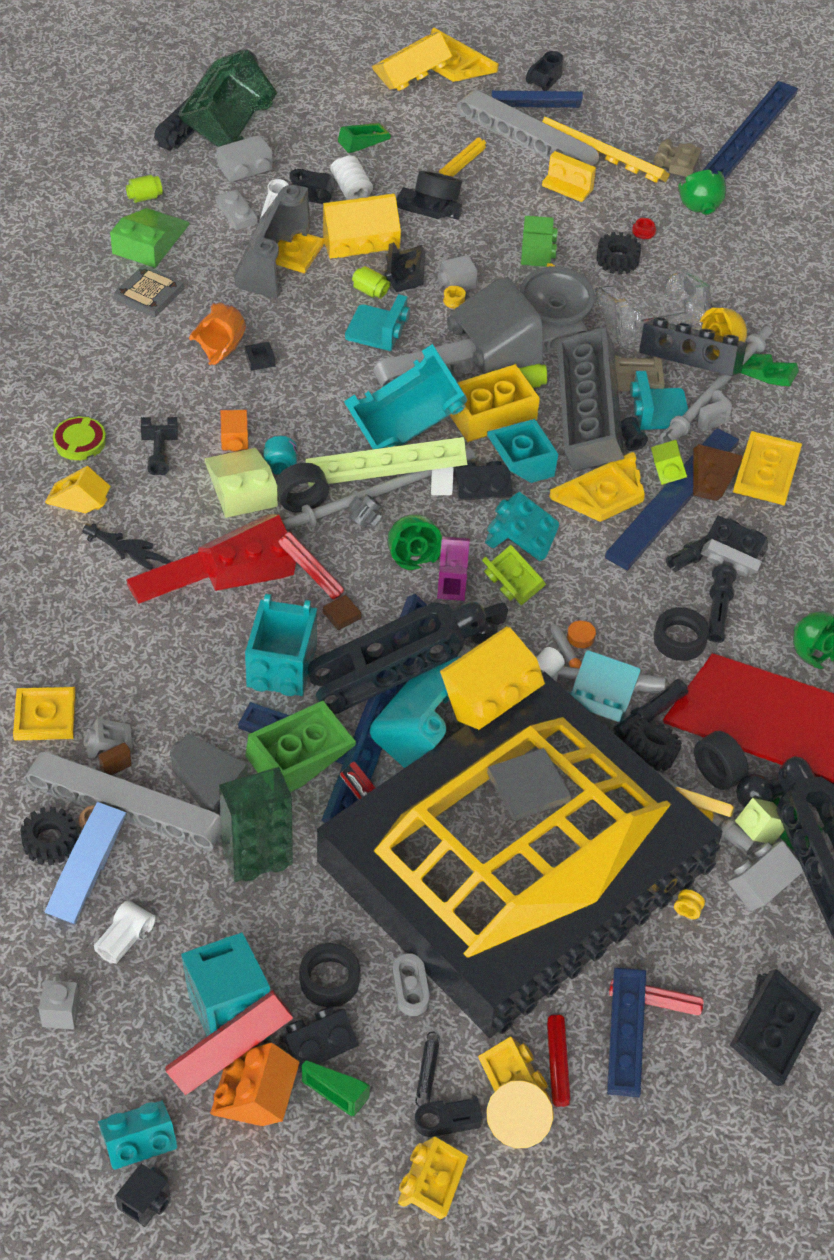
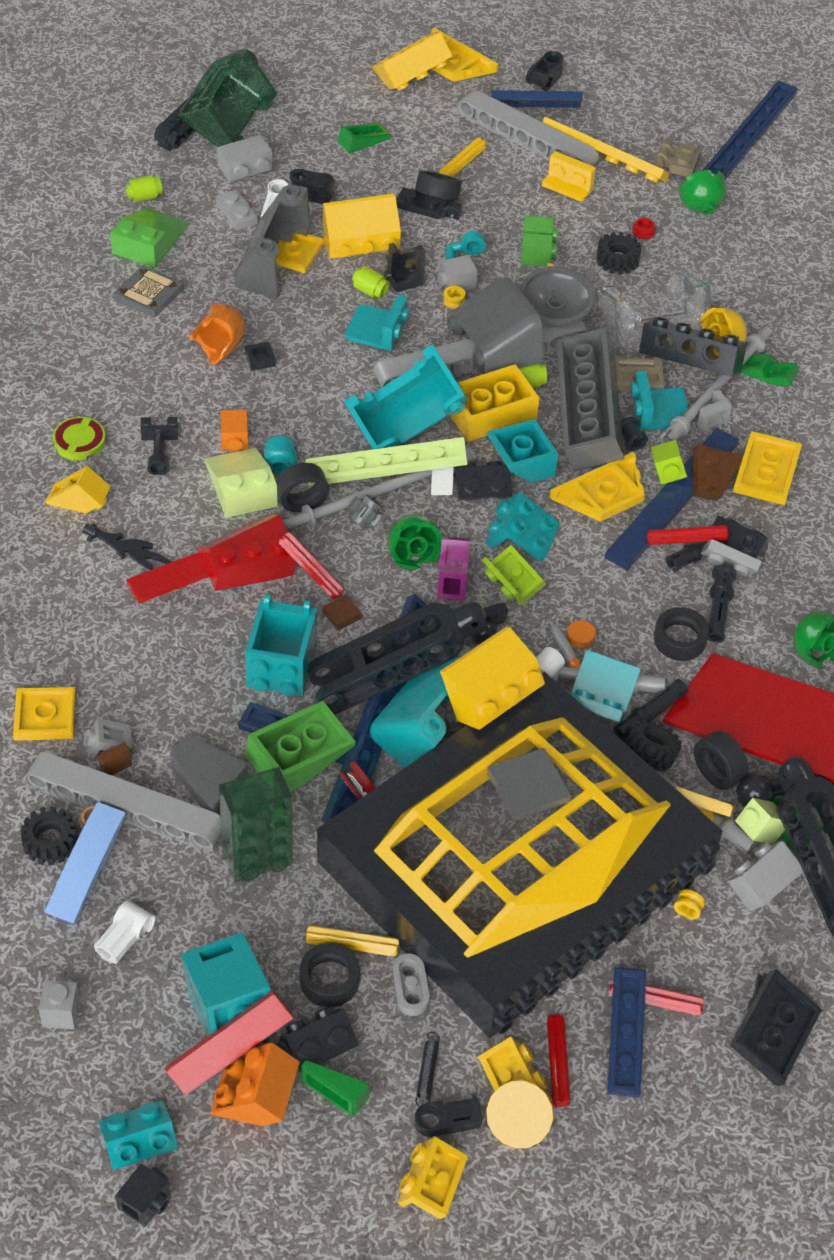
white piece [330,156,373,200] -> none
none -> yellow axle [306,925,399,956]
none -> teal plate [445,231,486,260]
none -> red axle [647,525,729,545]

